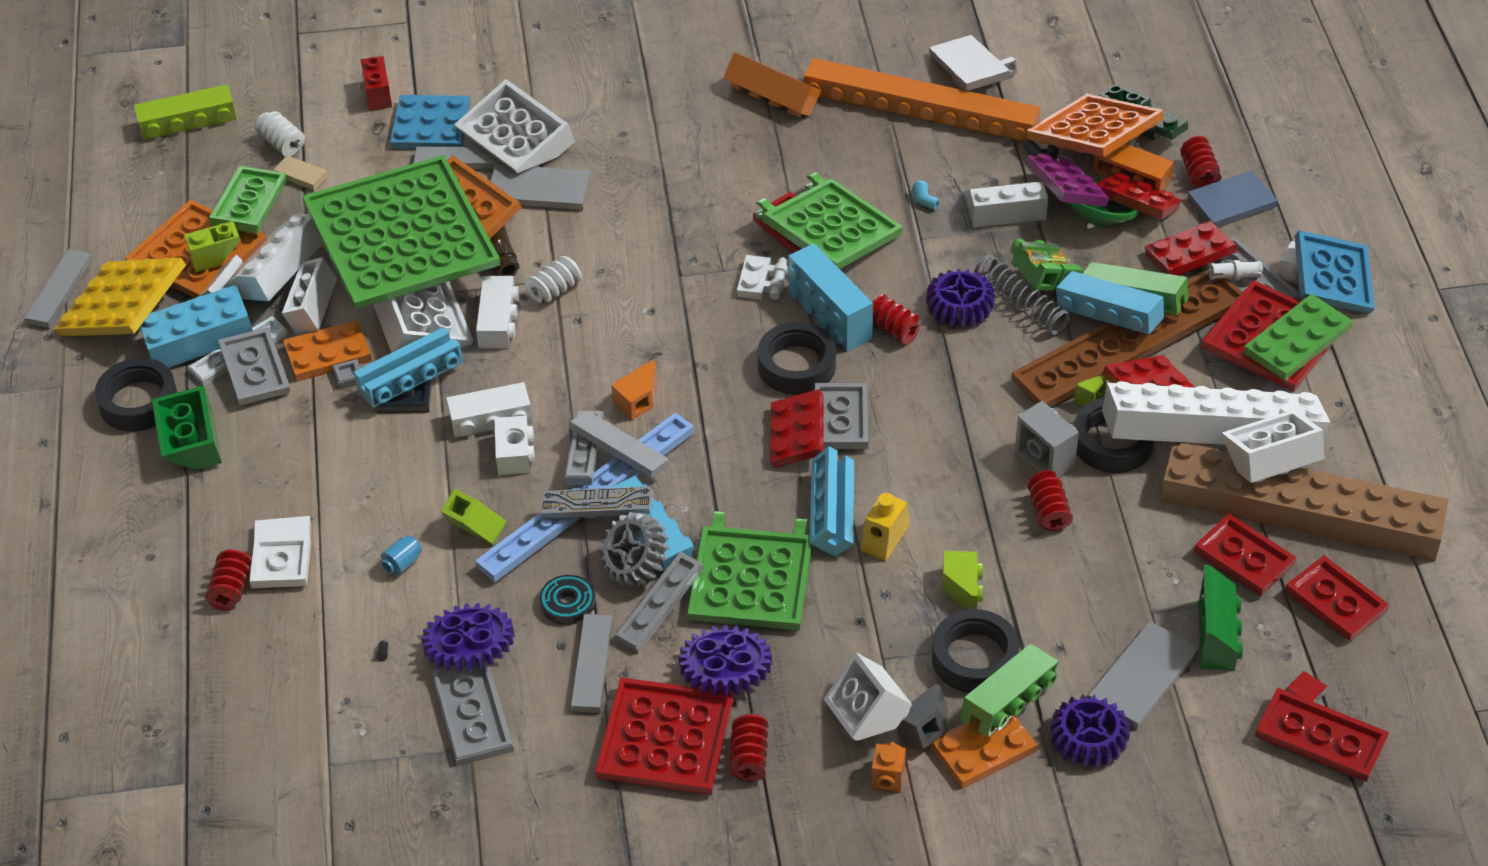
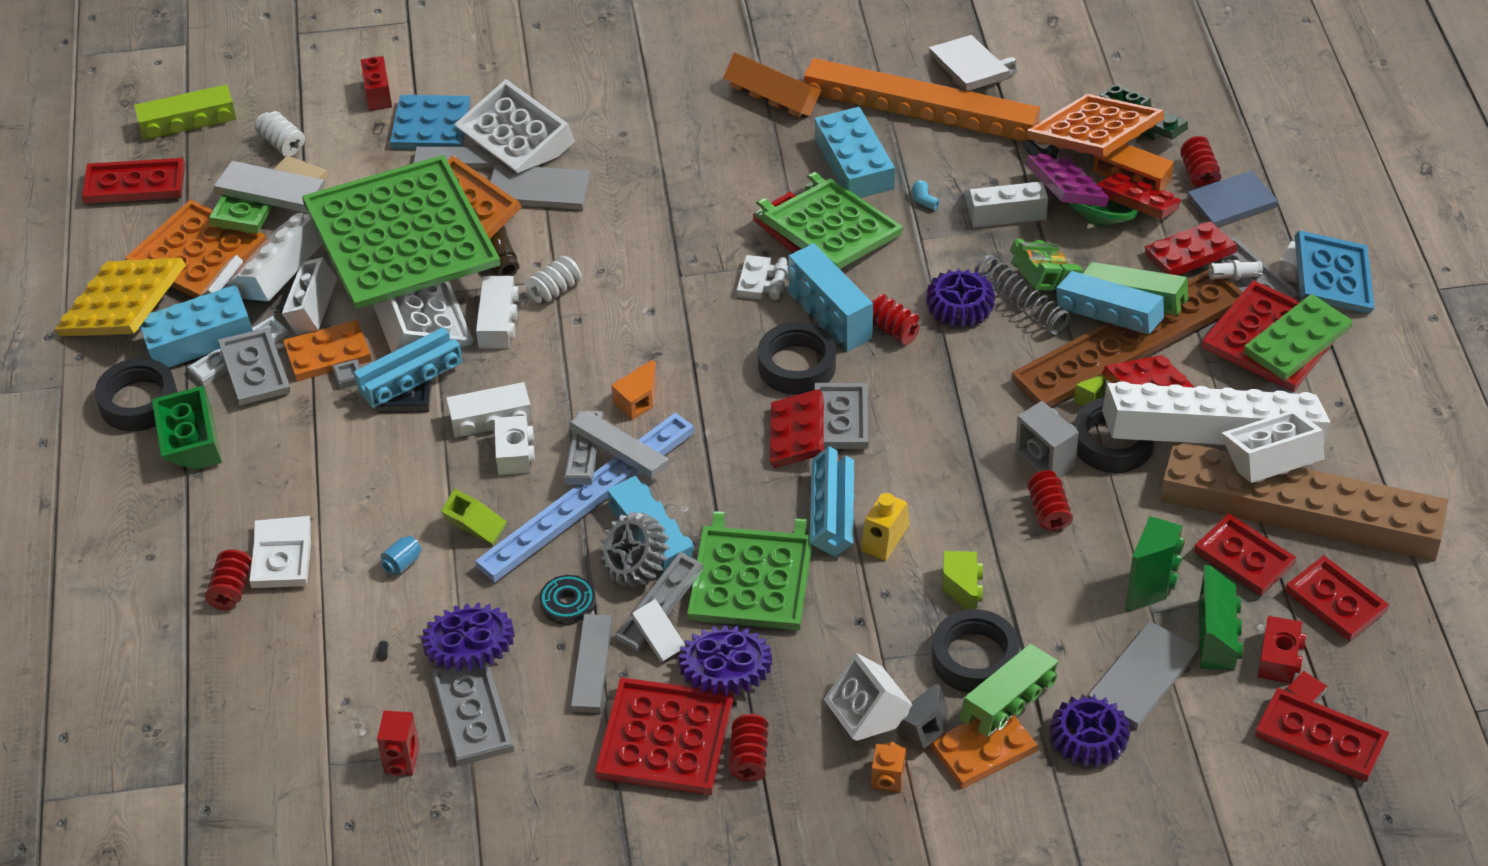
light grey tile [25,249,93,329] -> none
lime slope [184,221,240,272] -> none
light grey tile [541,486,653,519] -> none
none -> red plate [82,158,185,204]
none -> light grey tile [214,161,324,213]
none -> red brick [377,710,420,776]
none -> white tile [630,599,685,663]
none -> medium azure brick [815,107,895,198]
none -> green slope [1125,516,1185,612]
none -> red brick [1257,615,1306,684]

